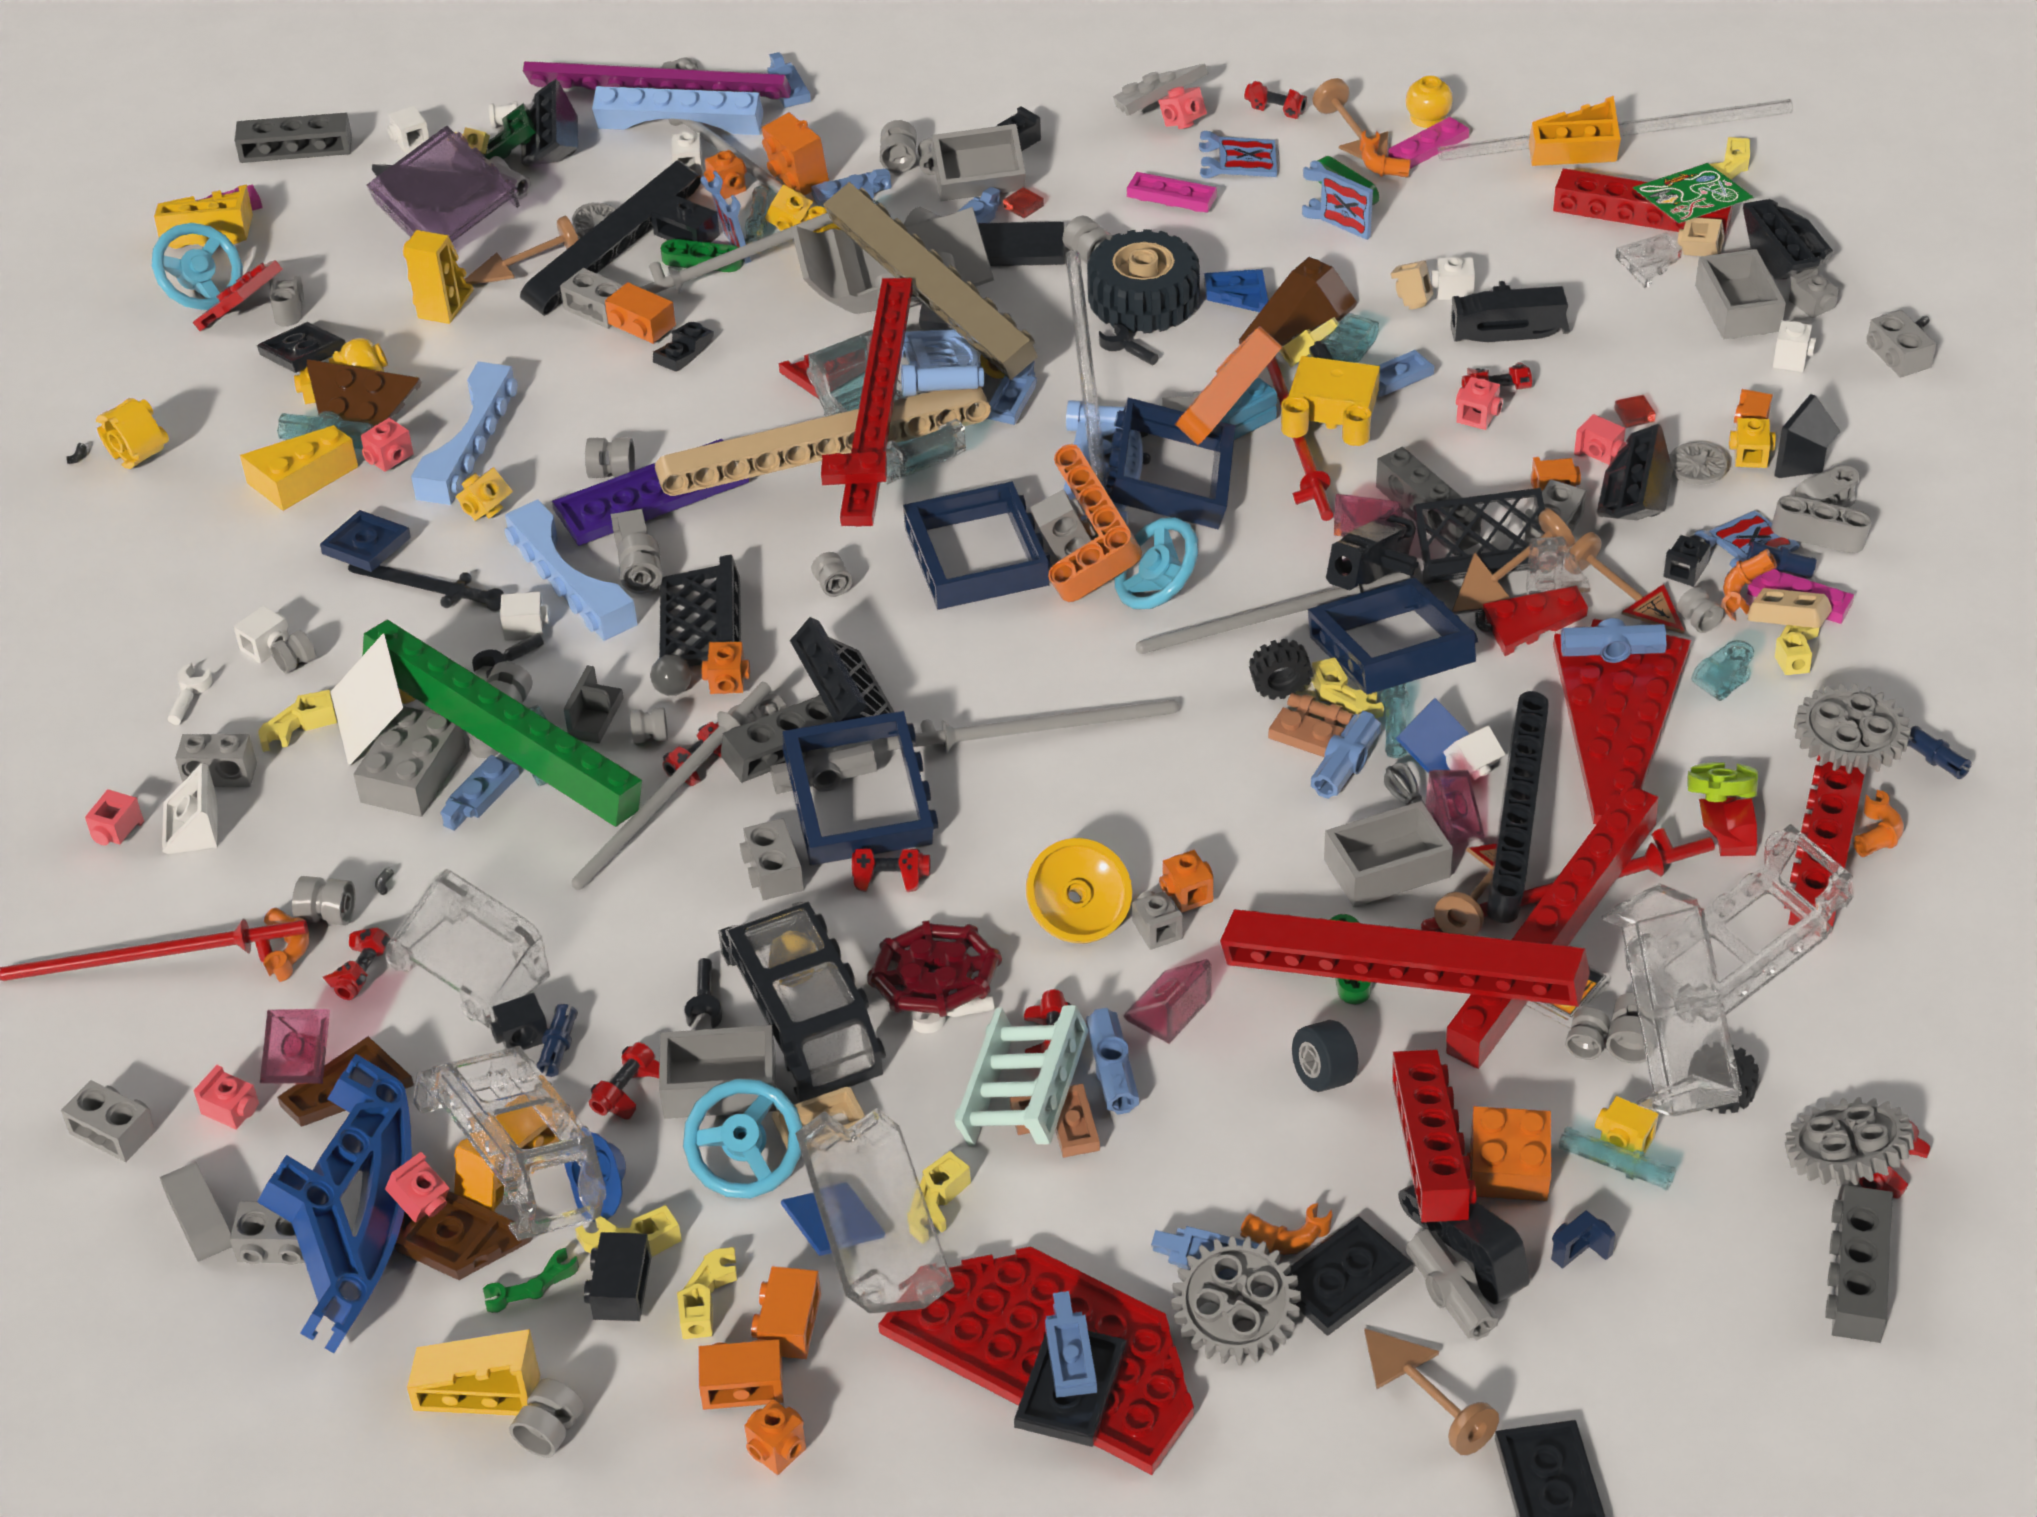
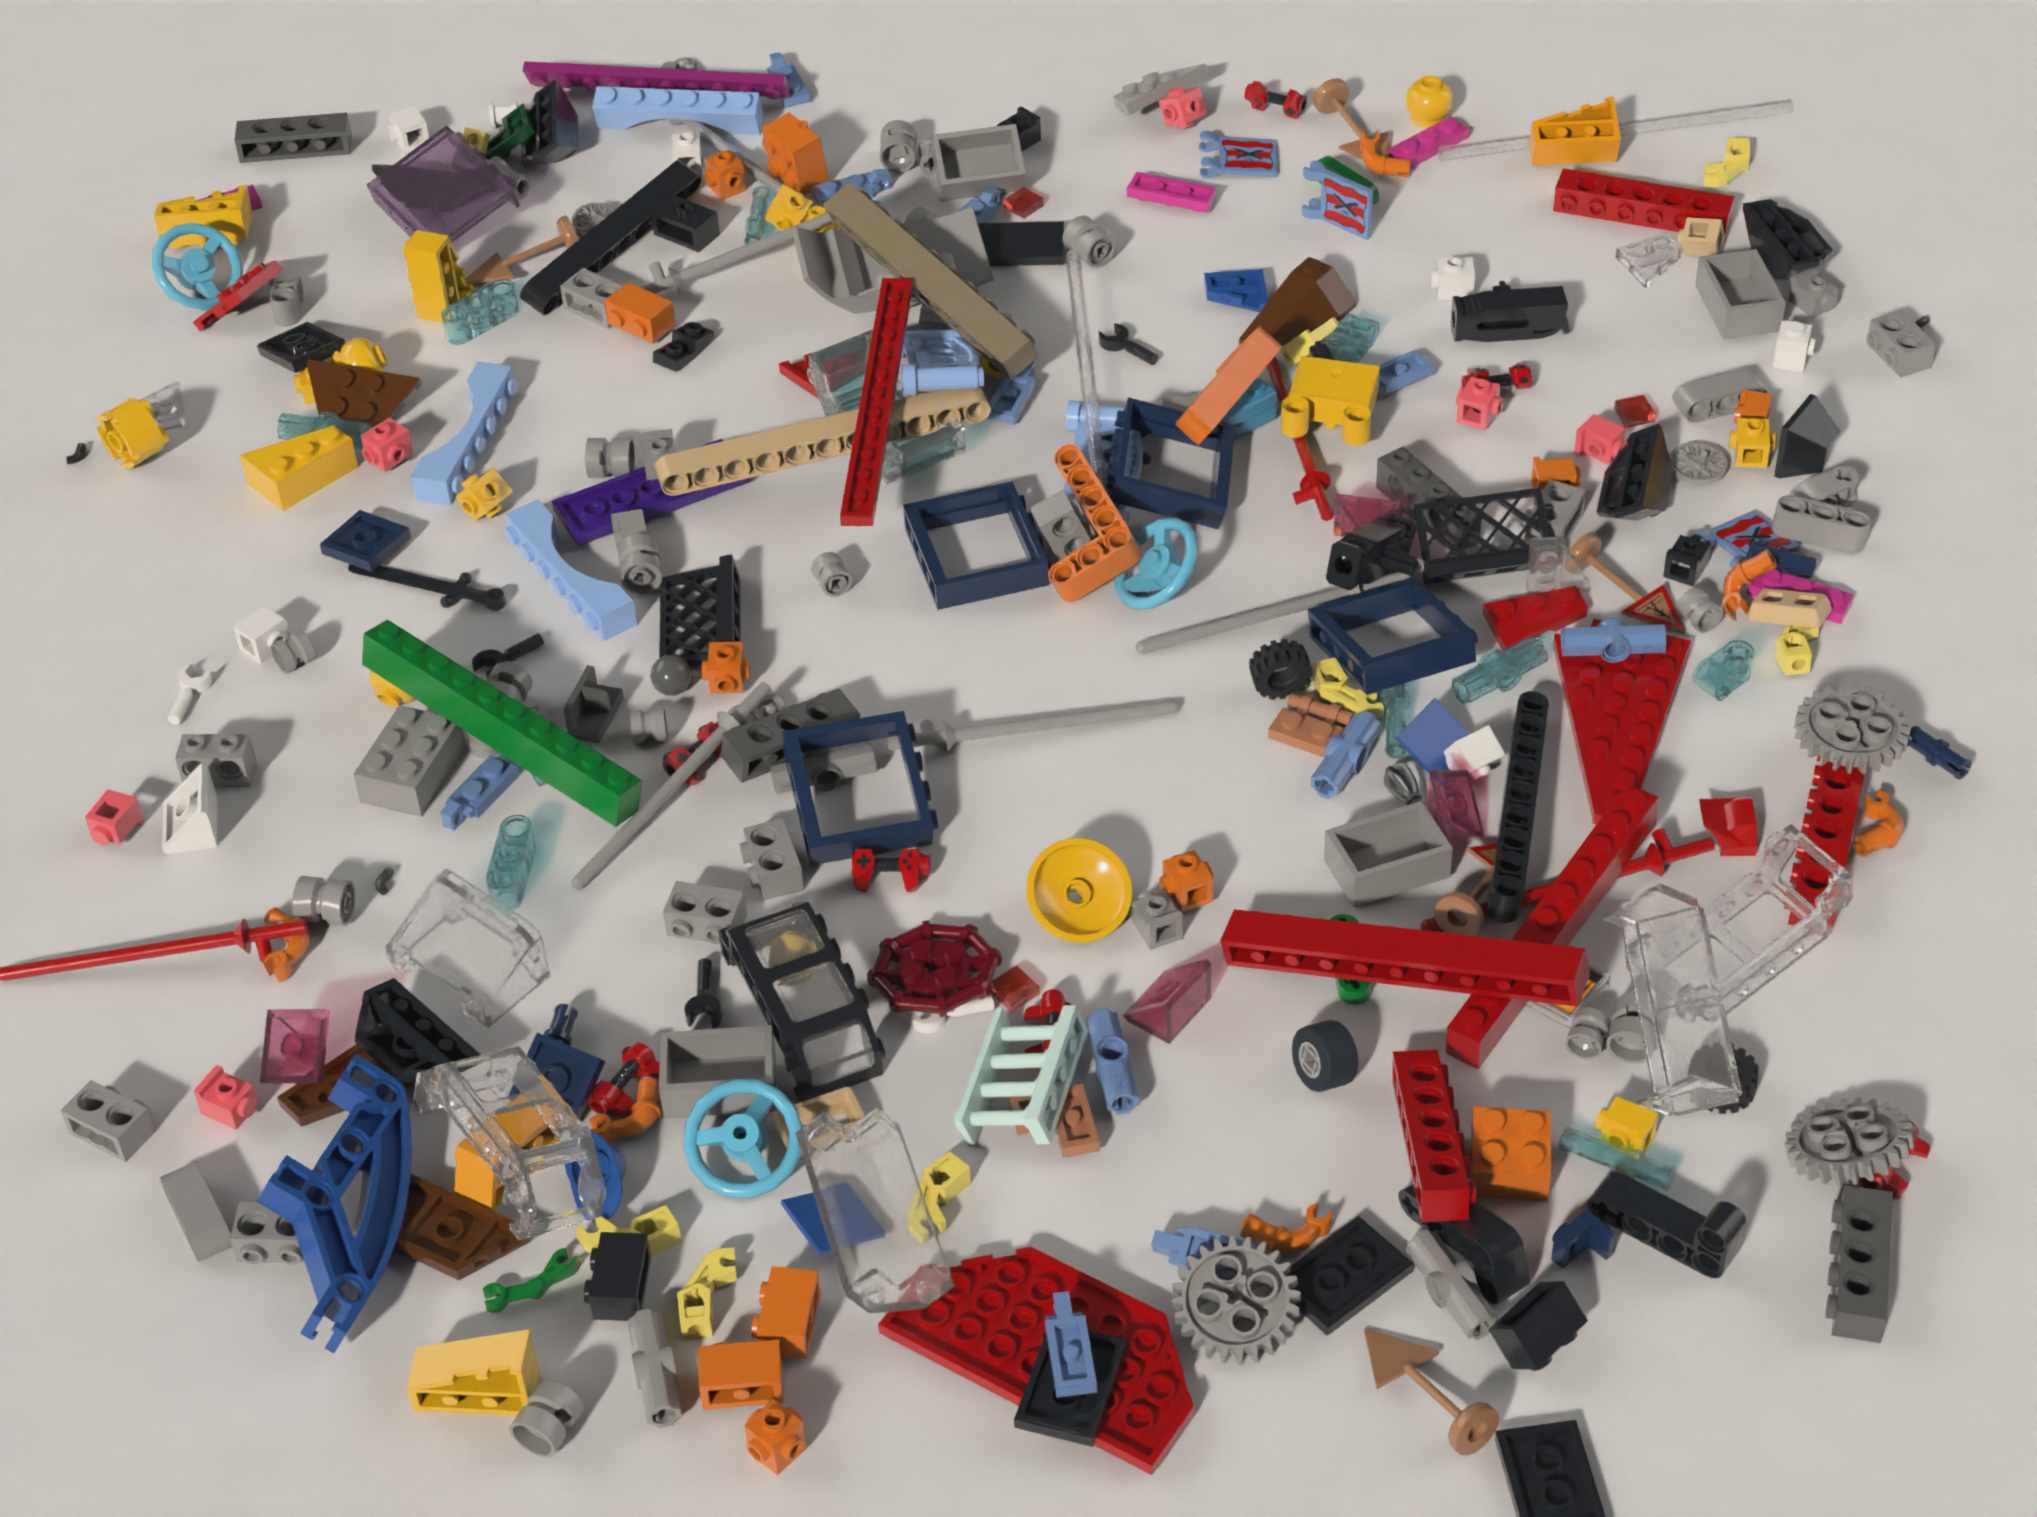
light yellow piece [258,690,337,752] -> none
red piece [322,927,391,1000] -> none
white sticker [331,634,403,765] -> none
coral brick [385,1152,450,1223] -> none
black brick [490,992,548,1056] -> none
white brick [500,592,550,640] -> none
green beam [660,239,743,272] -> none
medium blue flag [701,171,751,264] -> none
black fence [790,617,894,722] -> none
red plate [821,451,887,485] -> none
black wheel [1087,229,1200,334] -> none
tan brick [1390,260,1434,309] -> none
medium nougat piece [1452,508,1575,612] -> none
black leg [1475,609,1493,632] -> none
green sticker [1633,163,1754,223] -> none
lime plate [1687,762,1758,802] -> none
none -> clear wing [138,382,186,430]
none -> black wedge [355,978,483,1084]
none -> clear light blue beam [441,279,519,345]
none -> clear light blue beam [486,815,536,912]
none -> dark blue plate [506,1032,606,1130]
none -> orange piece [588,1078,661,1143]
none -> light grey piece [628,1308,682,1428]
none -> light grey brick [641,429,675,480]
none -> light grey brick [663,881,747,944]
none -> clear red tile [990,965,1040,1012]
none -> clear light blue piece [1452,636,1548,704]
none -> black brick [1488,1281,1588,1371]
none -> black beam [1587,1171,1746,1278]
none -> light grey beam [1672,369,1767,423]

